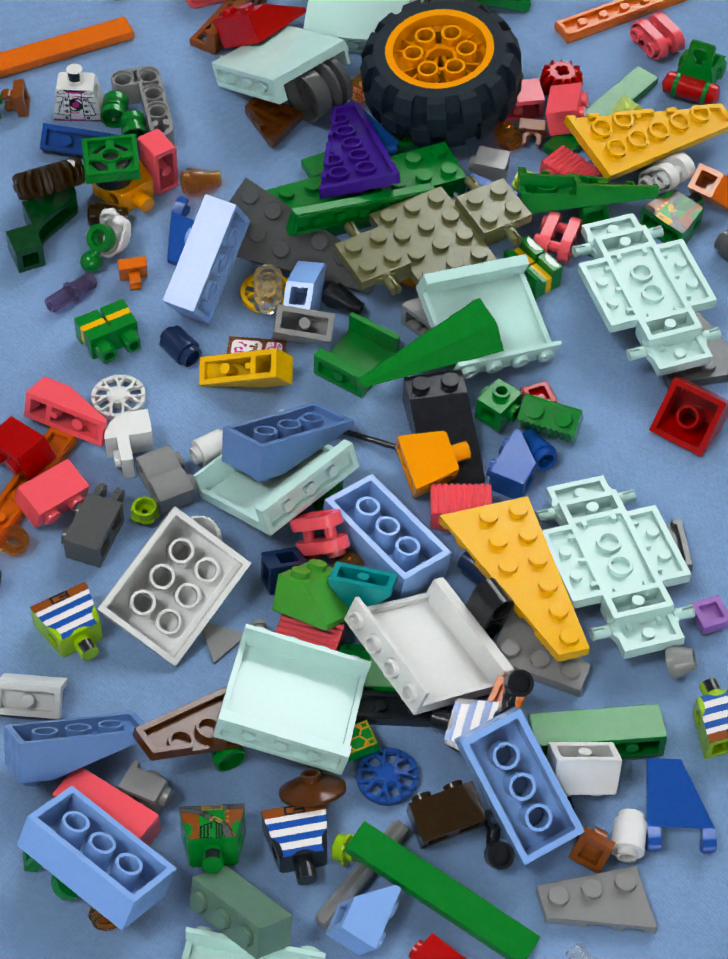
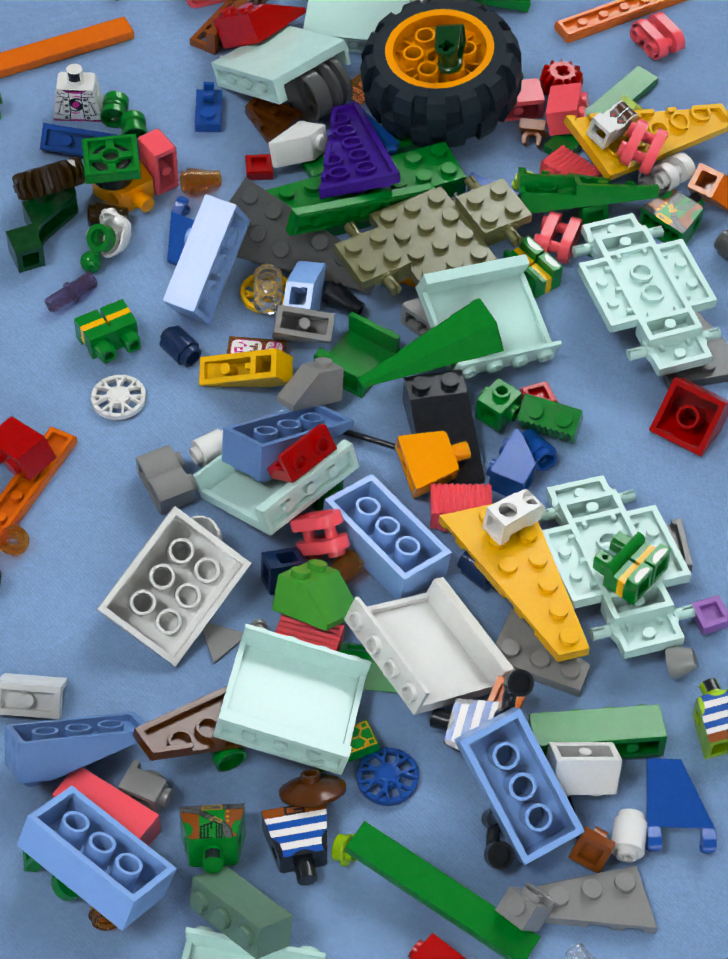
dark orange tile [1,79,31,117] -> none
coral brick [14,459,90,529] -> none
coral slope [24,376,107,447] -> none
torso [30,582,103,661] -> none
dark grey hinge [61,482,125,568] -> none
white brick [104,409,154,479] -> none
light grey beam [111,66,175,146] -> none
orange tile [118,256,148,291] -> none
lime plate [130,496,160,525] -> none
light grey axle [315,820,408,931] -> none
light blue slope [325,885,401,956] -> none
teal slope [328,561,398,608] -> none
black tile [355,690,446,727] -> none
dark brown brick [406,780,487,849] -> none
black beam [465,578,514,638] -> none
light grey brick [468,145,511,182] -> none
clear orange cone [493,121,523,151] -> none
green piece [662,39,727,105] -> none
none -> blue plate [195,82,223,132]
none -> red tile [245,154,273,181]
none -> red bracket [267,423,337,483]
none -> white slope [269,121,328,168]
none -> light grey slope [277,357,344,411]
none -> dark green piece [434,24,466,74]
none -> white leg [482,489,546,546]
none -> light grey brick [495,882,556,932]
none -> white leg [586,100,638,149]
none -> green hips [592,531,671,605]
none -> coral brick [616,118,669,176]

